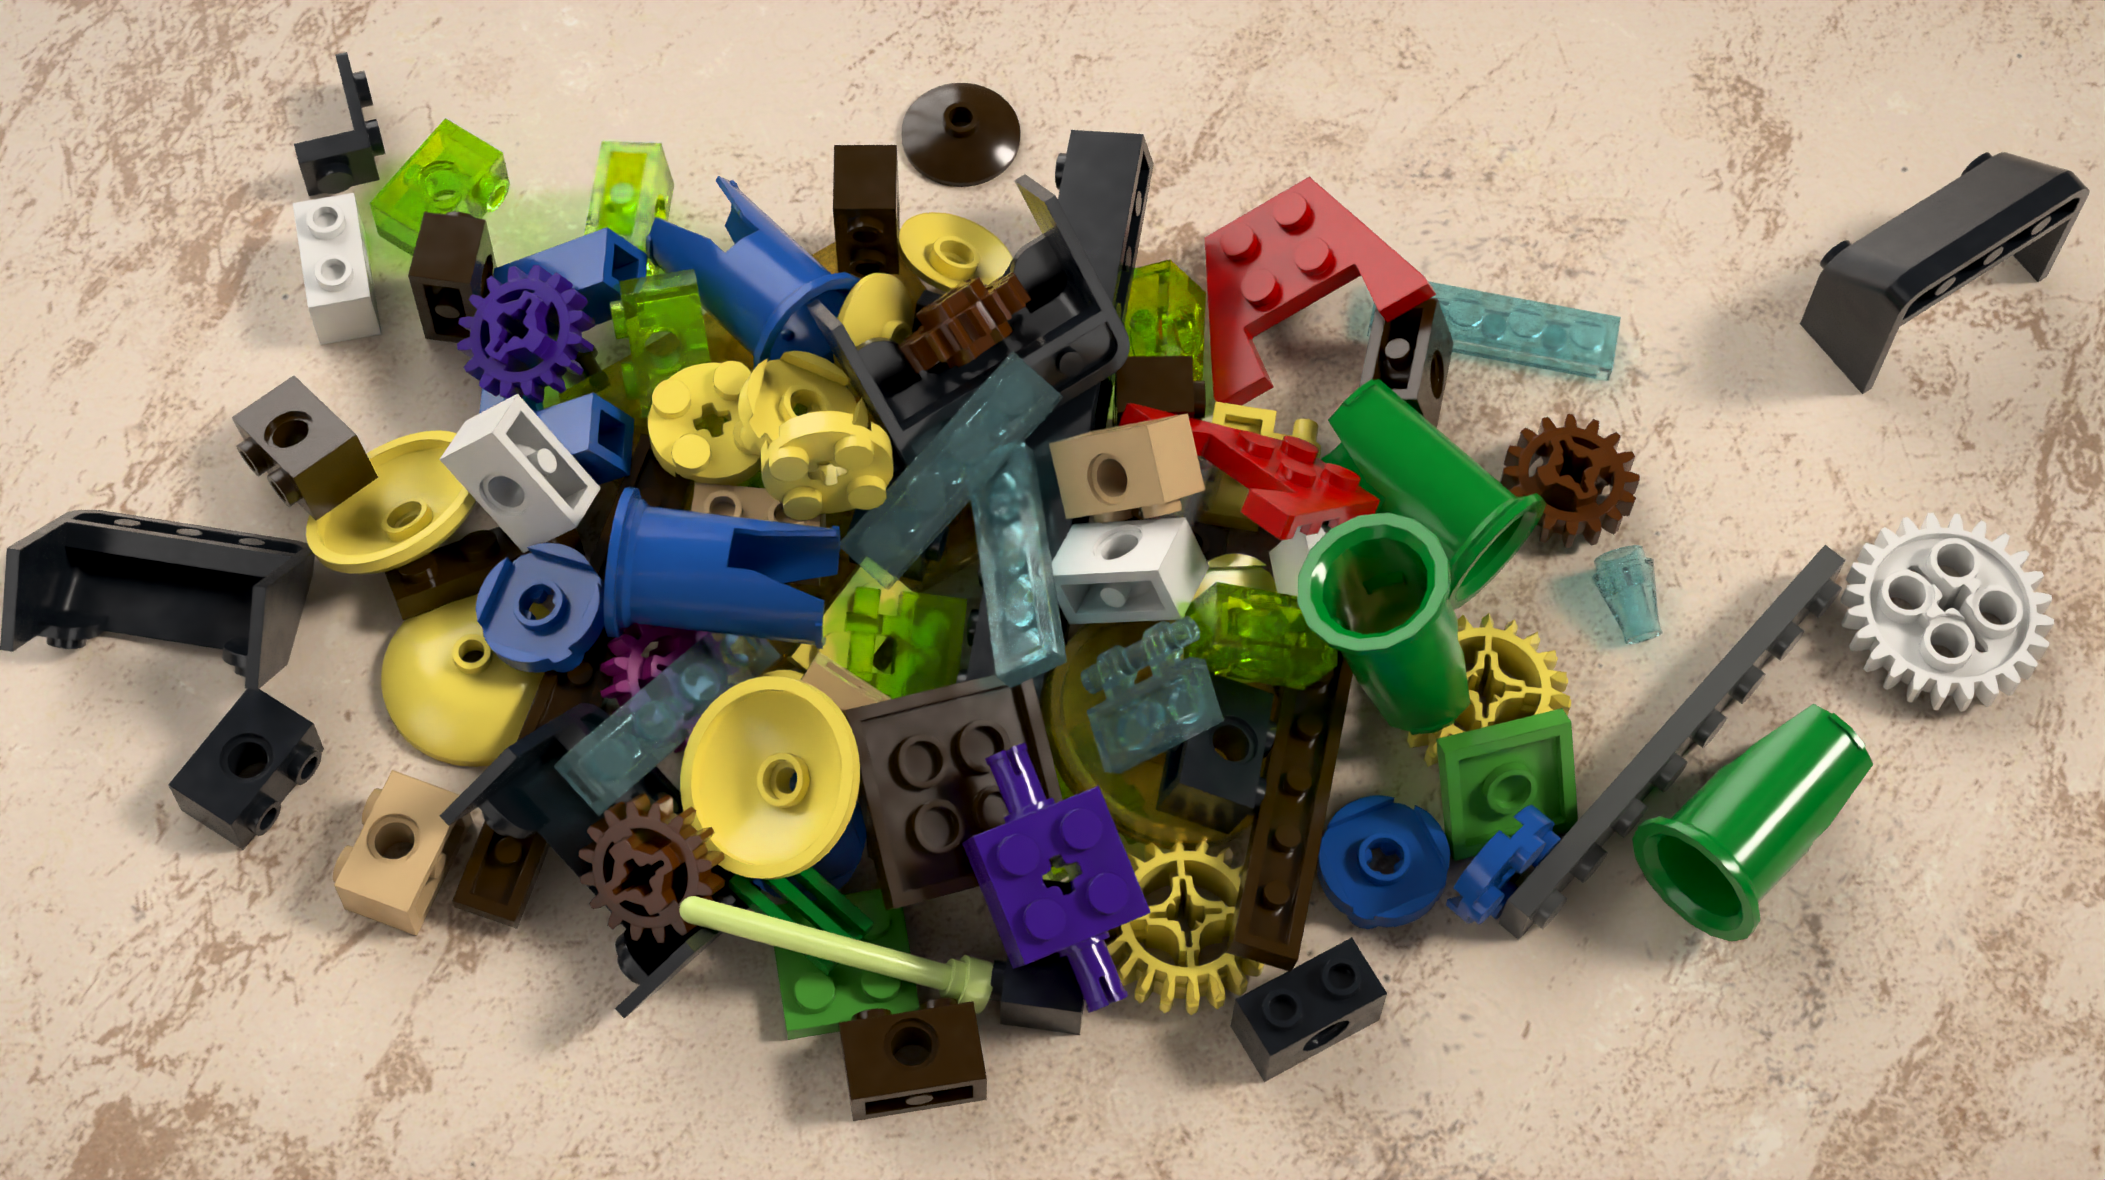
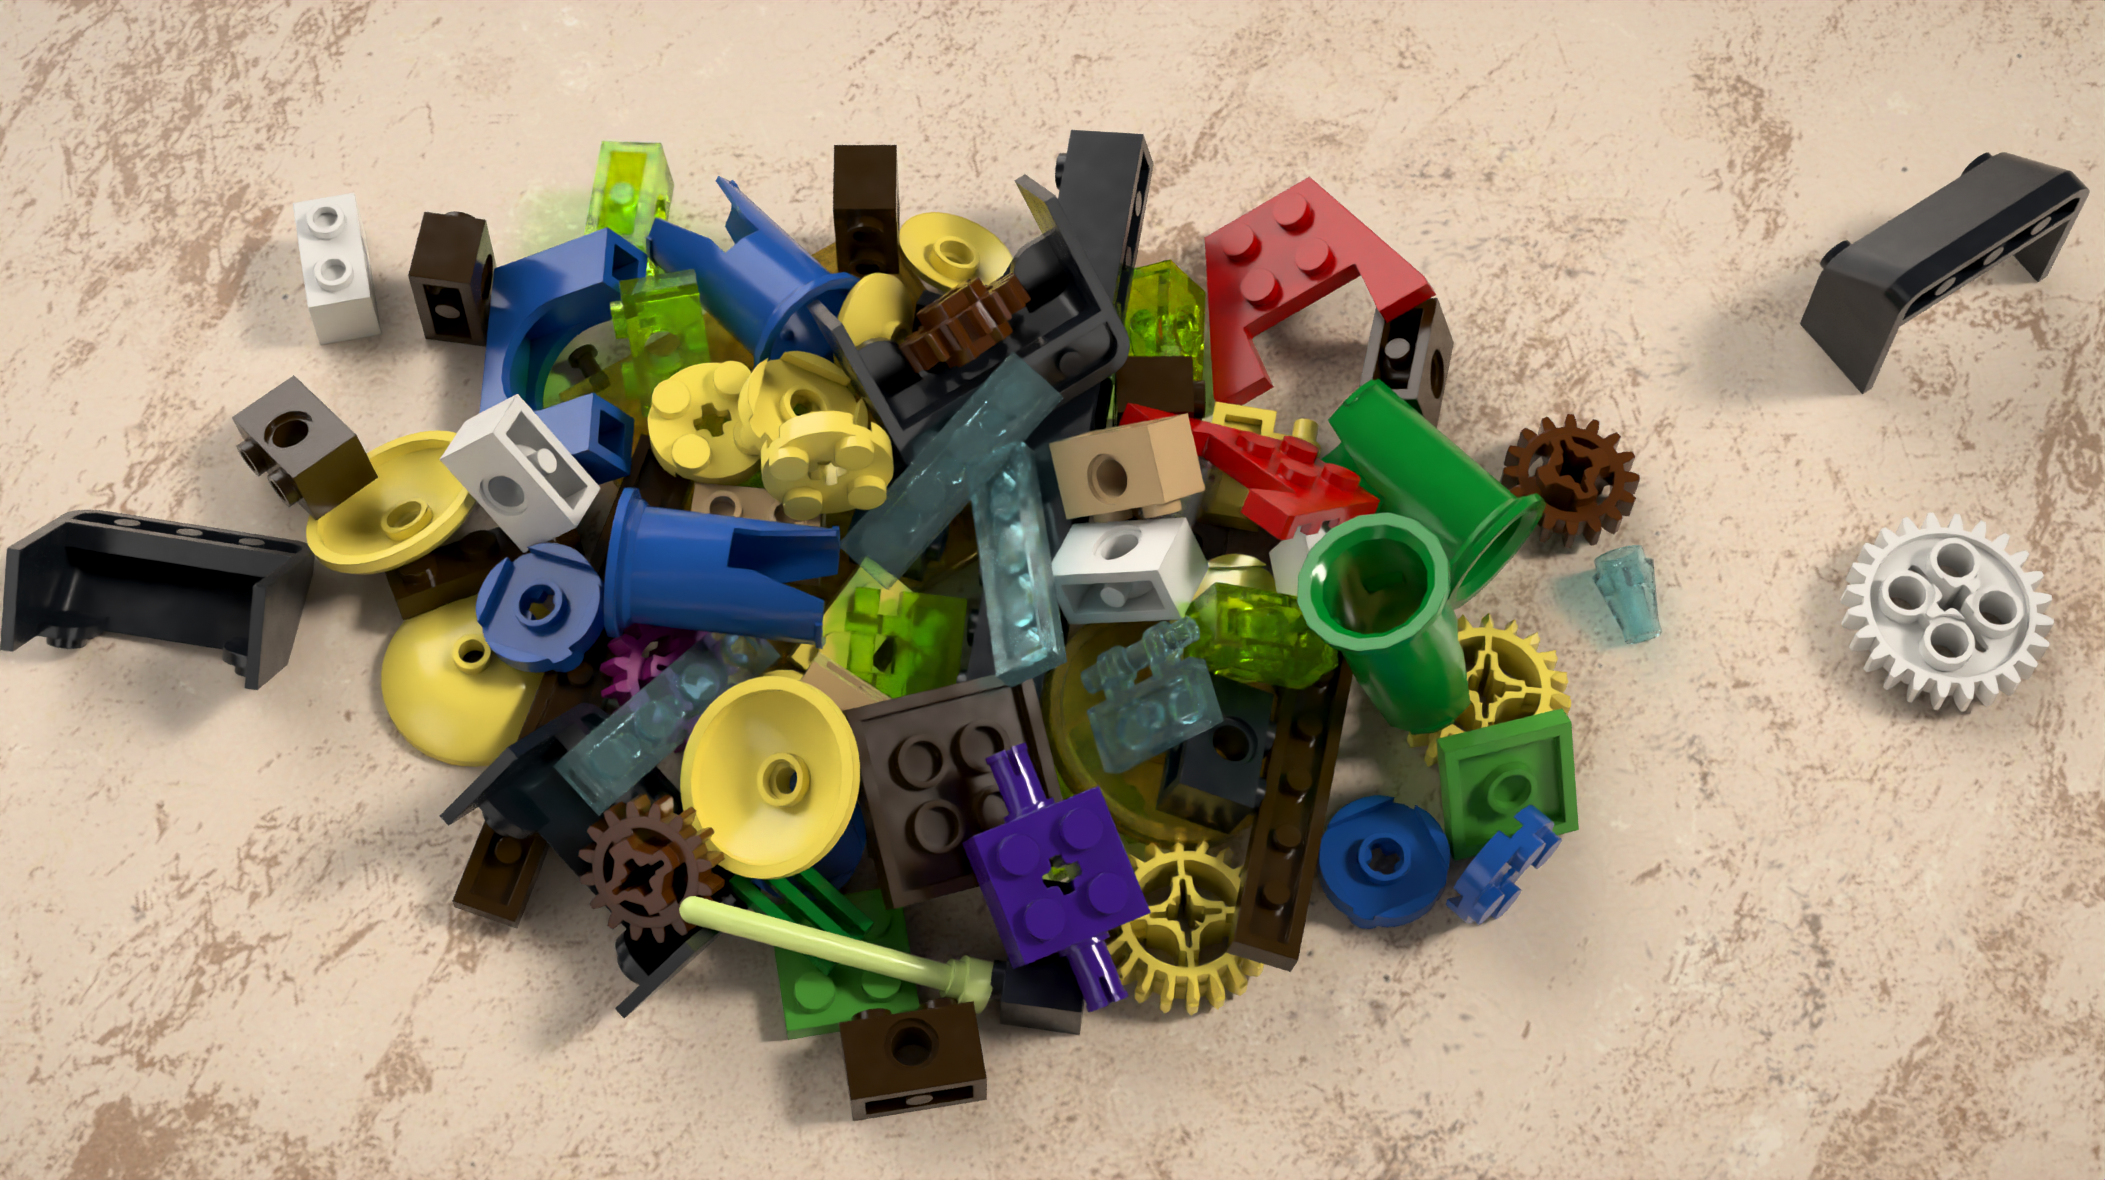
black brick [168,689,324,850] -> none
black bracket [294,52,386,196] -> none
tan brick [333,770,473,936] -> none
clear neon green brick [369,118,510,256] -> none
dark purple gear [457,265,595,404] -> none
dark brown dish [901,83,1021,187] -> none
black brick [1230,937,1387,1082] -> none
clear light blue plate [1367,281,1621,381] -> none
dark grey plate [1498,545,1845,940] -> none
green piece [1632,704,1873,942] -> none

